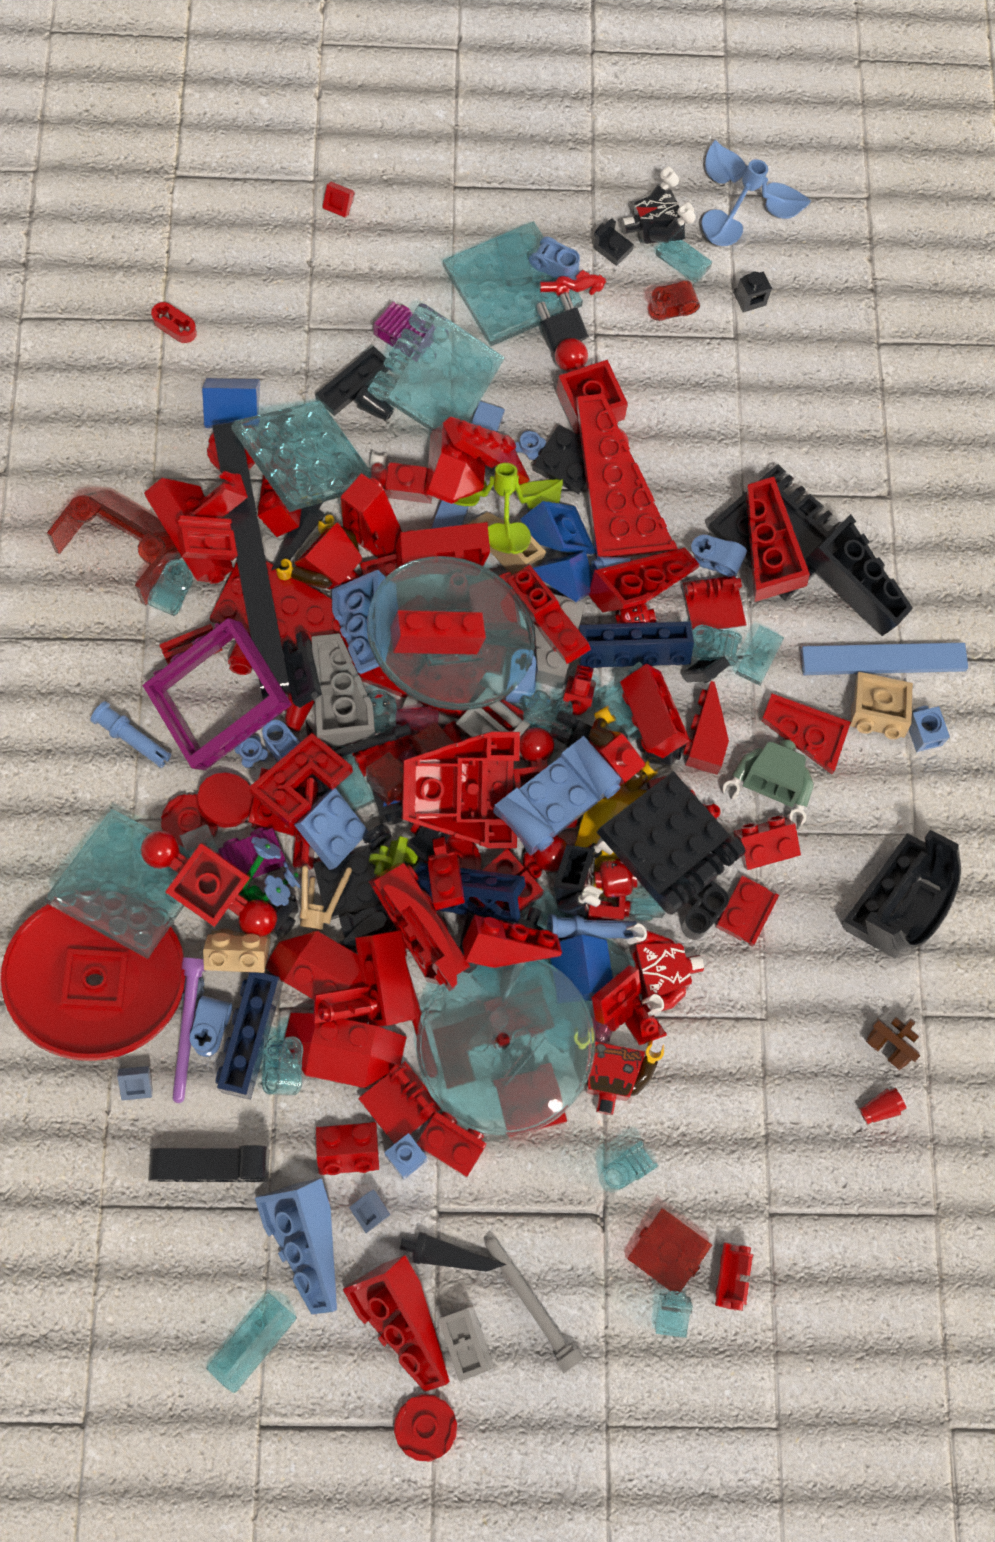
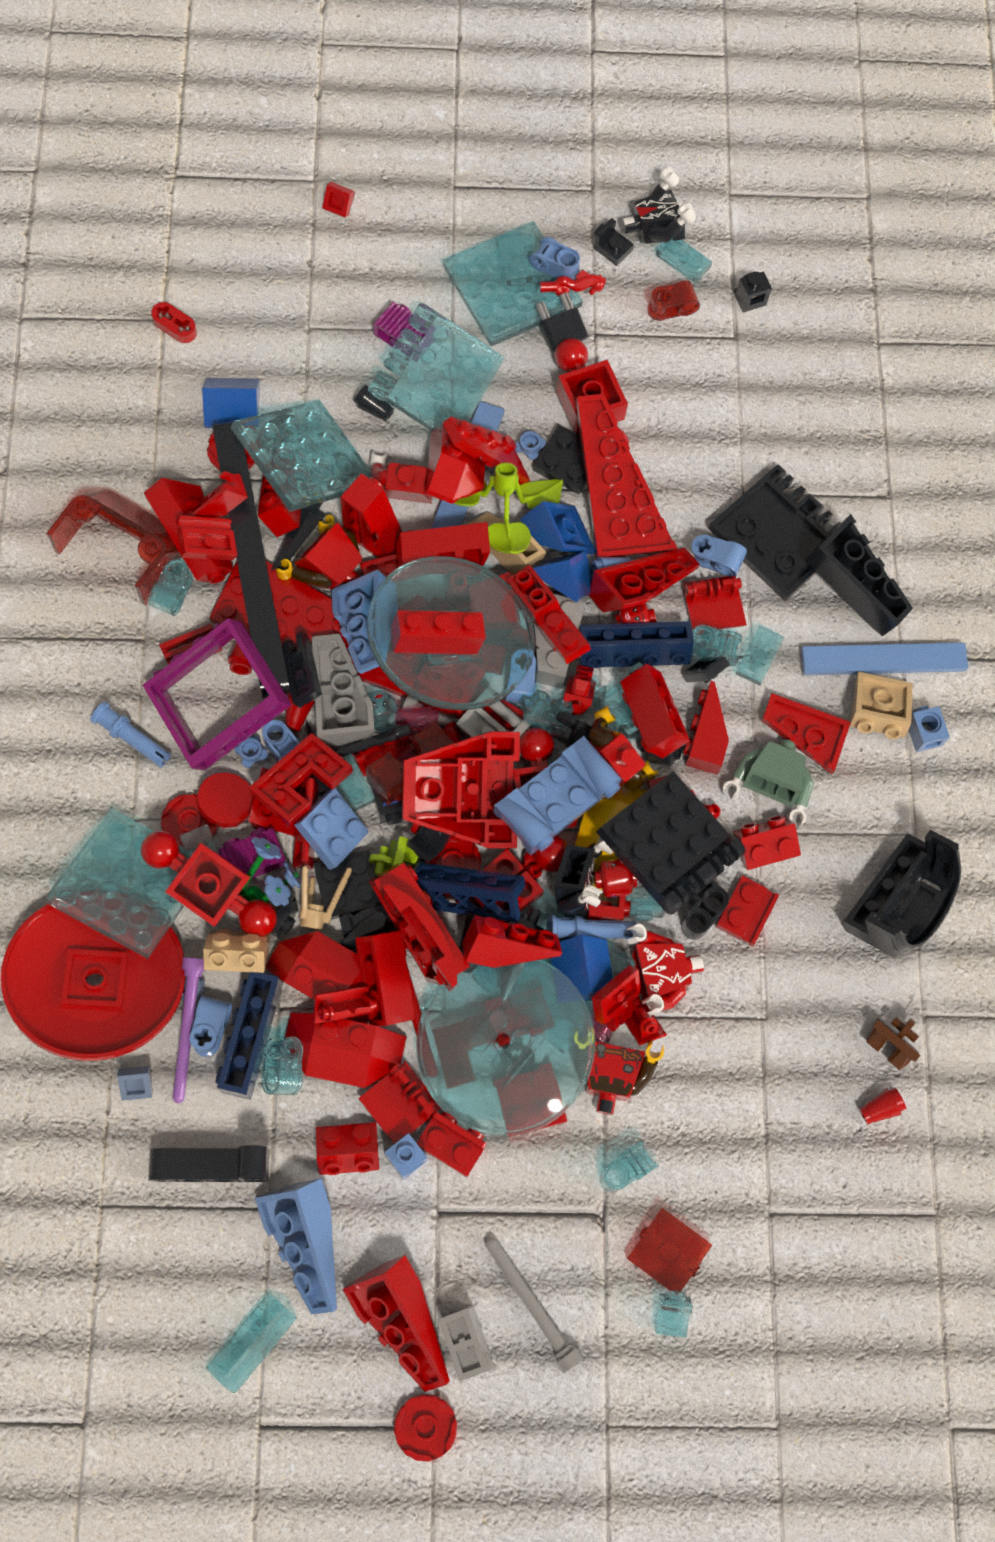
black plate [315,346,392,416] -> none
sand blue plate [349,1189,391,1233] -> none
black bush [363,824,392,852] -> none
black bar [400,1232,507,1272] -> none
red hinge [428,837,465,910] -> none
medium blue plant [701,140,811,246] -> none
red hinge [715,1242,754,1311] -> none
red wedge [746,477,810,602] -> none

